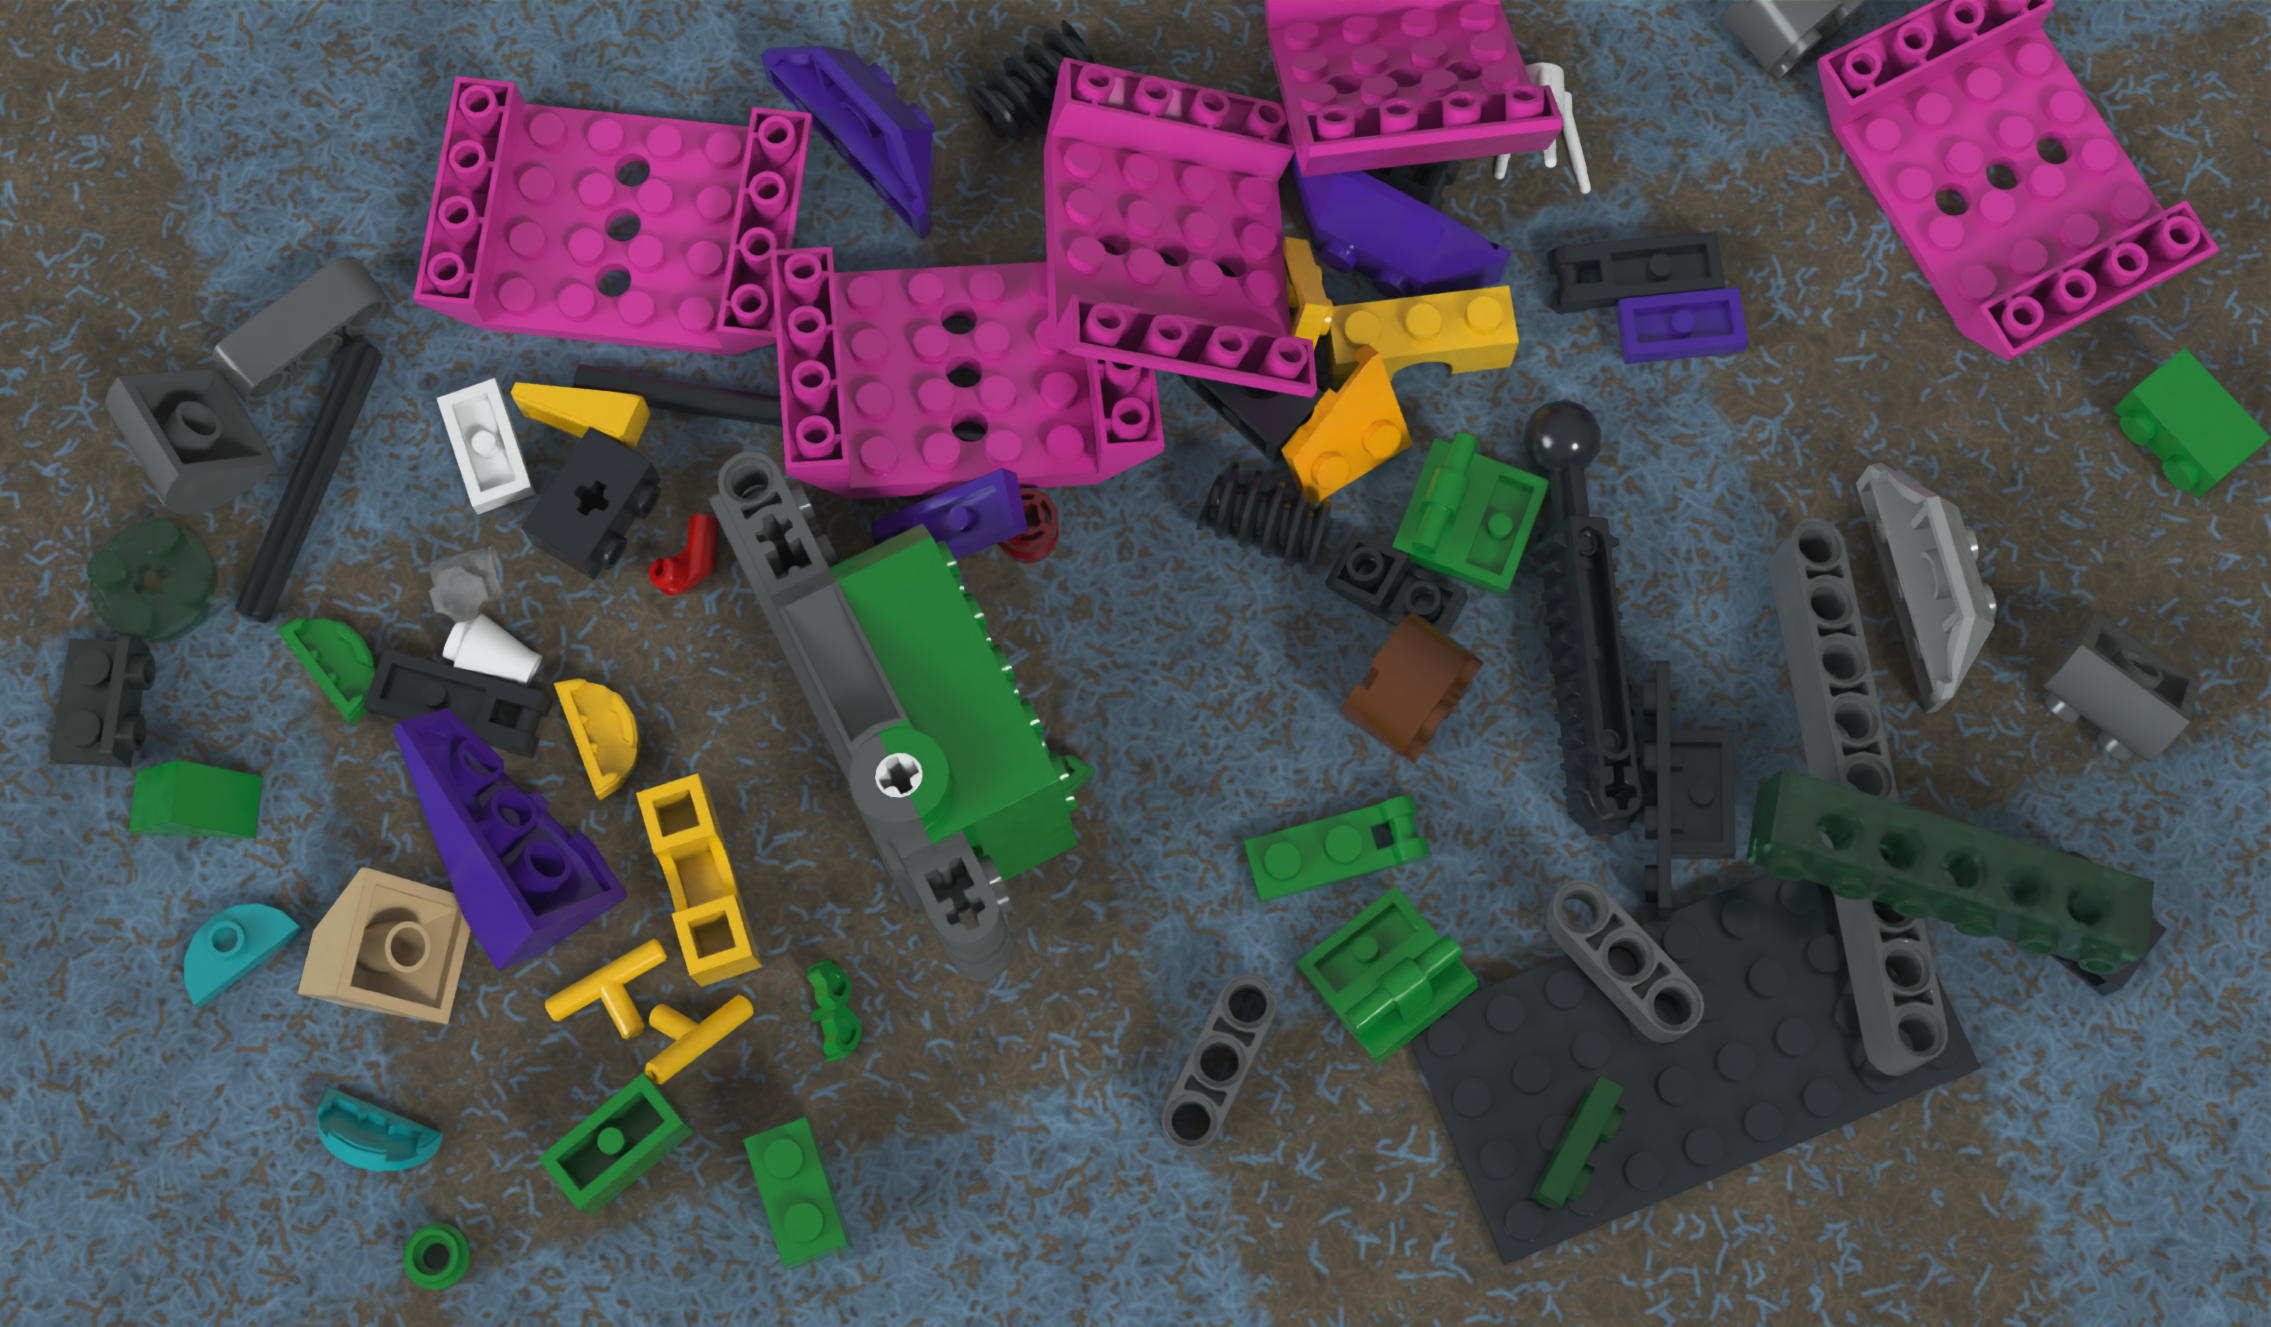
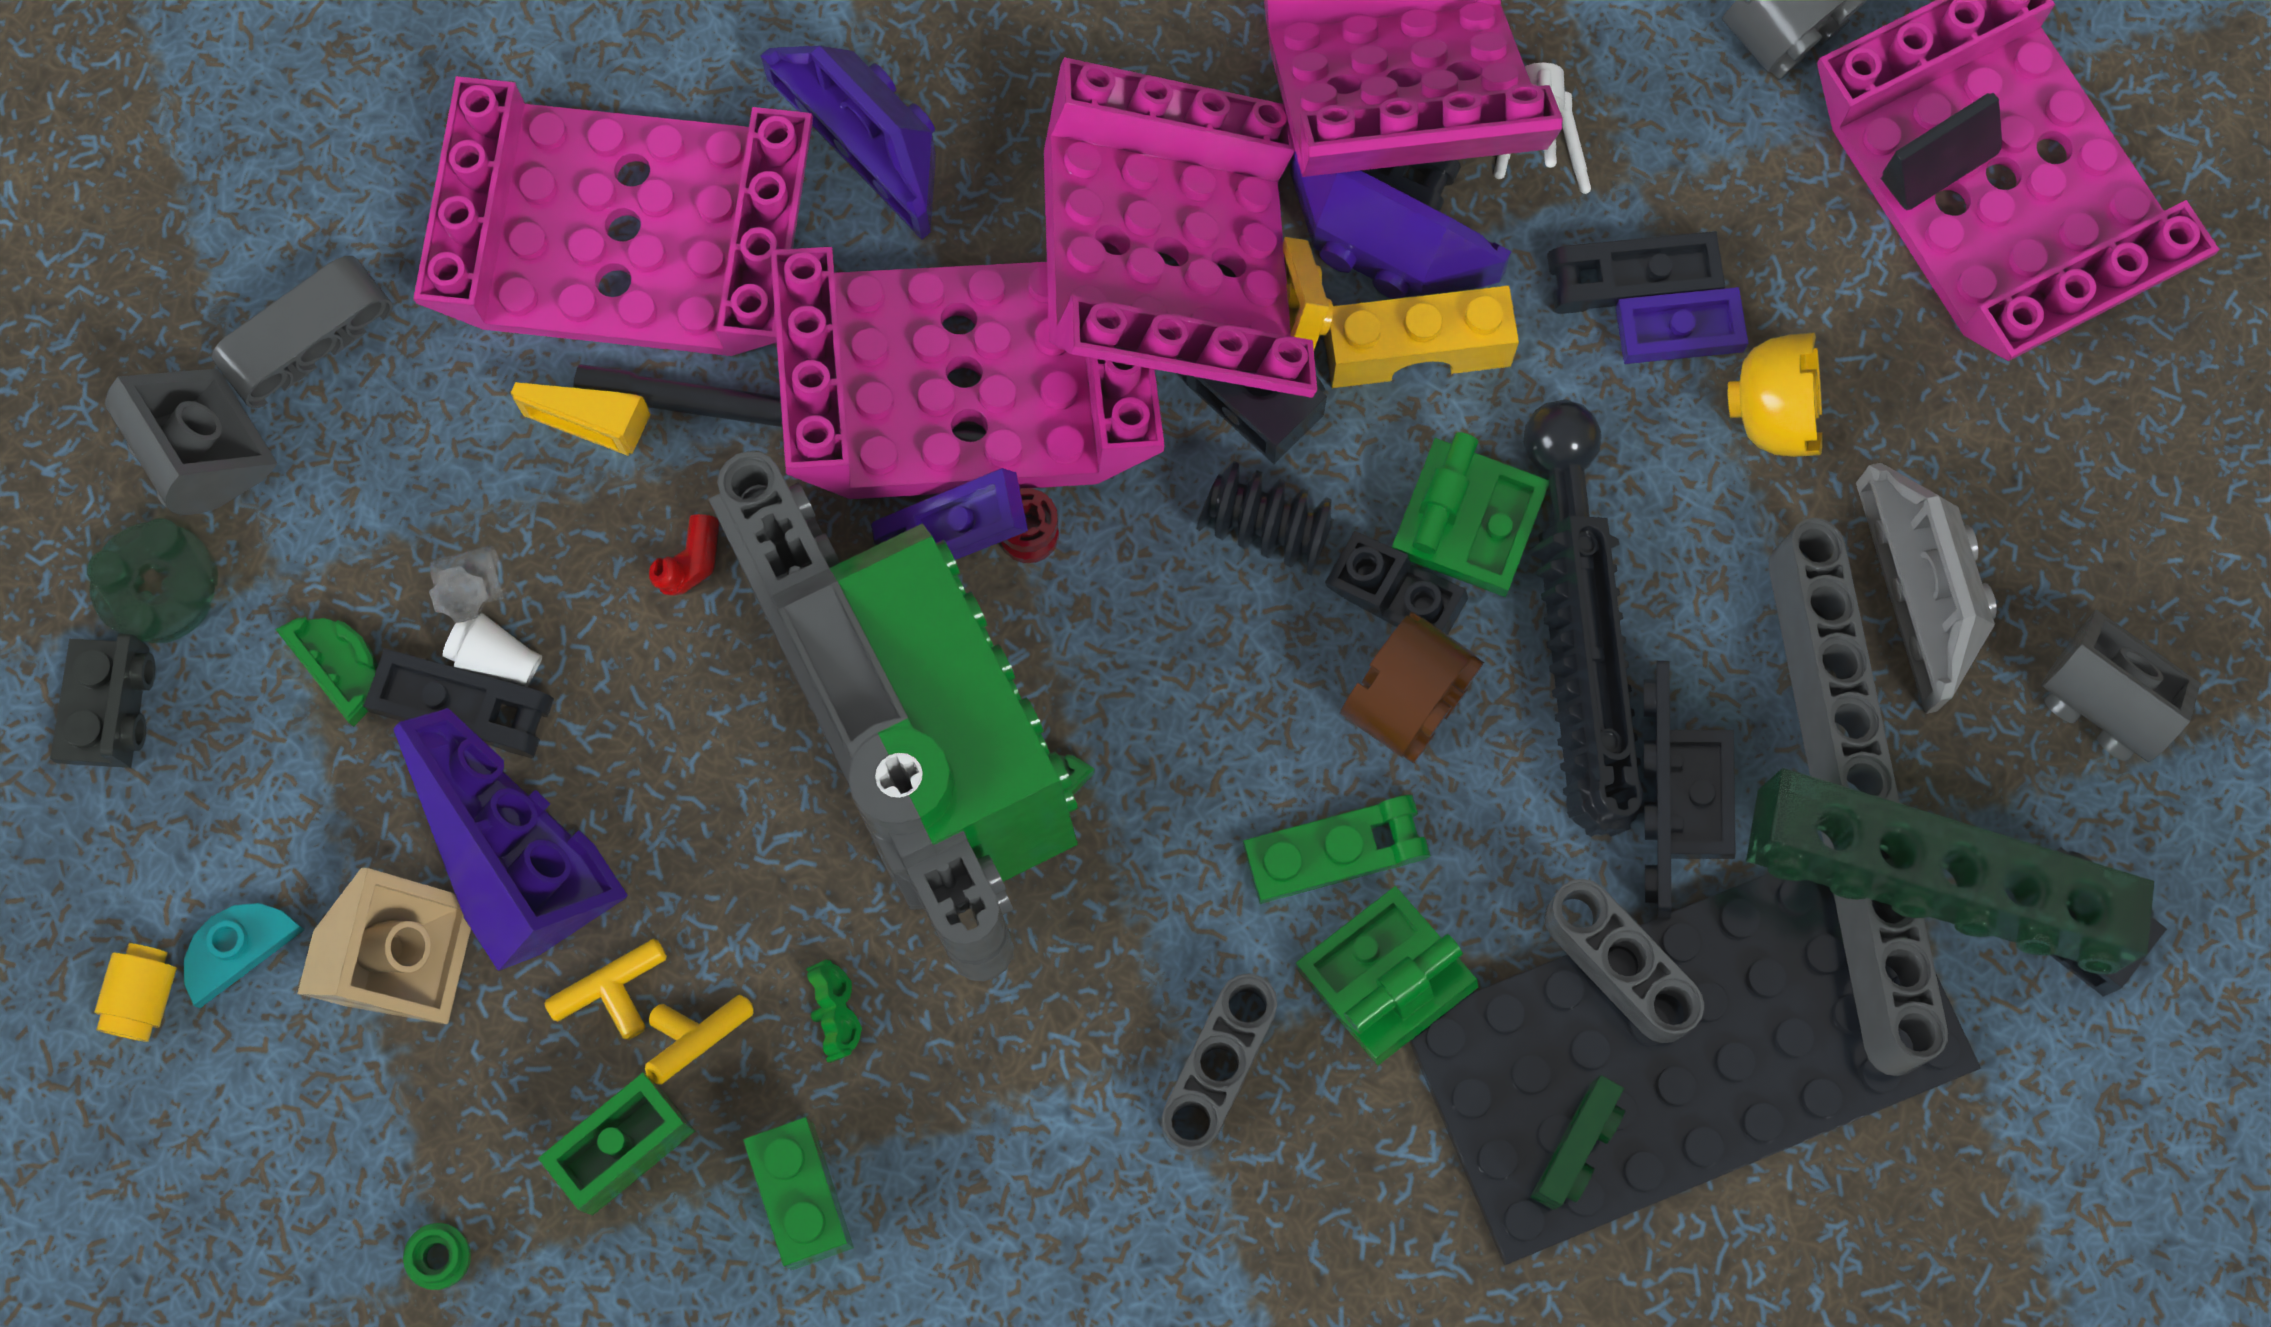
green slope [128,760,263,839] -> none
black axle [235,341,383,623] -> none
teal plate [316,1086,443,1171] -> none
white plate [437,378,536,514] -> none
black brick [521,427,661,580] -> none
yellow plate [554,678,641,801] -> none
yellow arch [636,773,762,987] -> none
black piece [966,20,1096,143] -> none
light orange wing [1282,343,1413,506] -> none
green brick [2113,347,2271,499] -> none
none -> yellow brick [94,943,177,1042]
none -> yellow cylinder [1728,333,1822,457]
none -> black slope [1880,92,2002,210]

